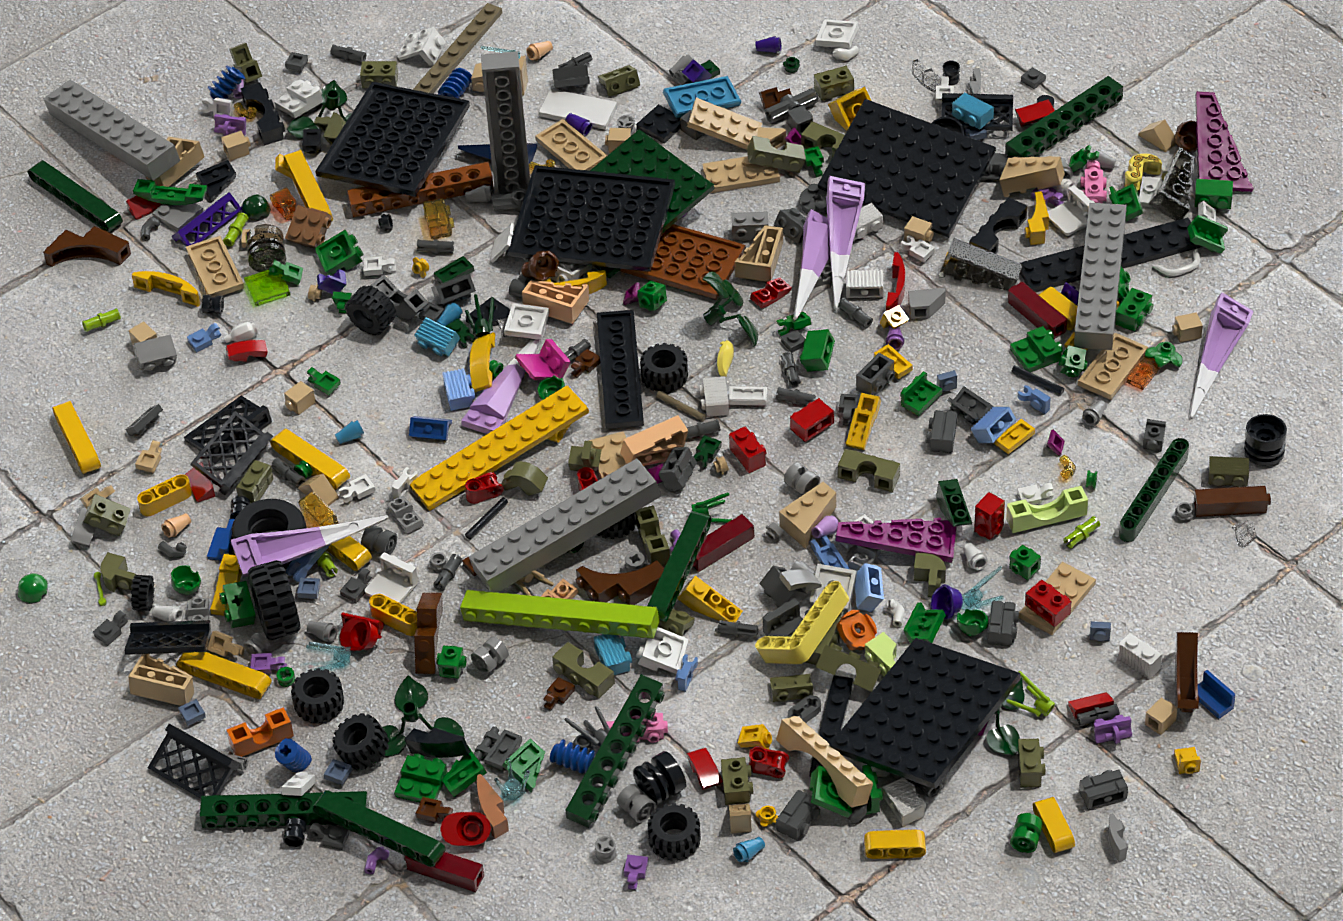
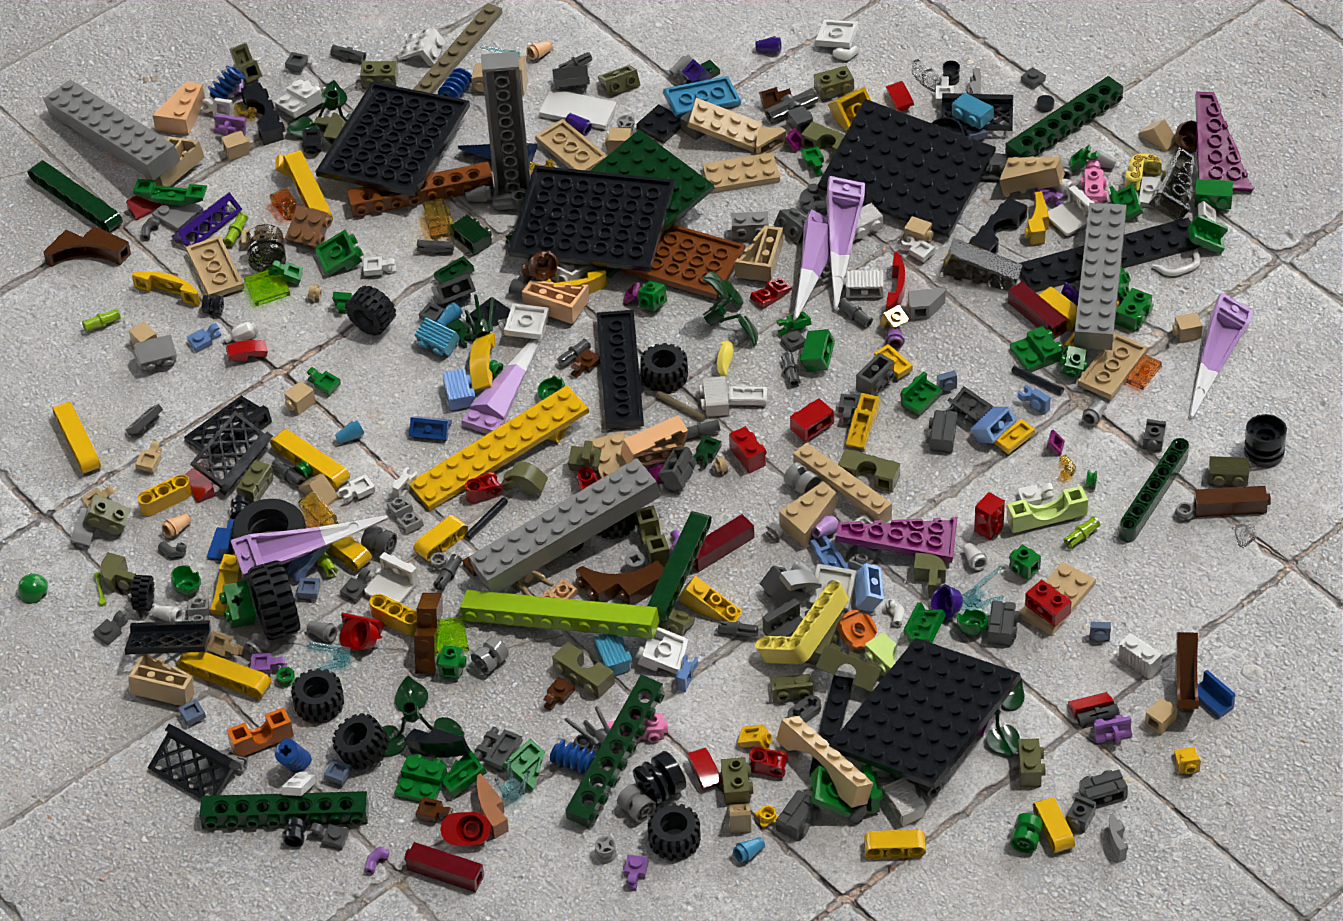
black wing [196,160,236,202] -> none
dark green hair [241,194,271,220] -> none
dark green beam [313,790,446,867] -> none
dark purple panel [317,269,347,294] -> none
dark grey arch [370,275,429,320] -> none
black plate [378,214,393,231] -> none
yellow plate [412,257,429,278] -> none
white piece [490,223,514,263] -> none
dark pink bracket [515,339,571,380] -> none
green plant [691,492,732,523] -> none
olive arch [747,136,806,173] -> none
dark grey pin [776,387,816,405] -> none
dark green plate [783,57,800,73] -> none
dark green slope [936,479,973,527] -> none
lime plant [1006,671,1055,717] -> none
red slope [1015,99,1055,126] -> none
green plate [1145,342,1183,368] -> none
none -> light nougat wedge [152,82,205,135]
none -> yellow beam [413,515,468,562]
none -> clear neon green plate [437,616,469,654]
none -> dark green brick [451,214,492,255]
none -> tan arch [793,443,892,523]
none -> red slope [885,81,914,111]
none -> dark grey brick [1066,795,1096,833]

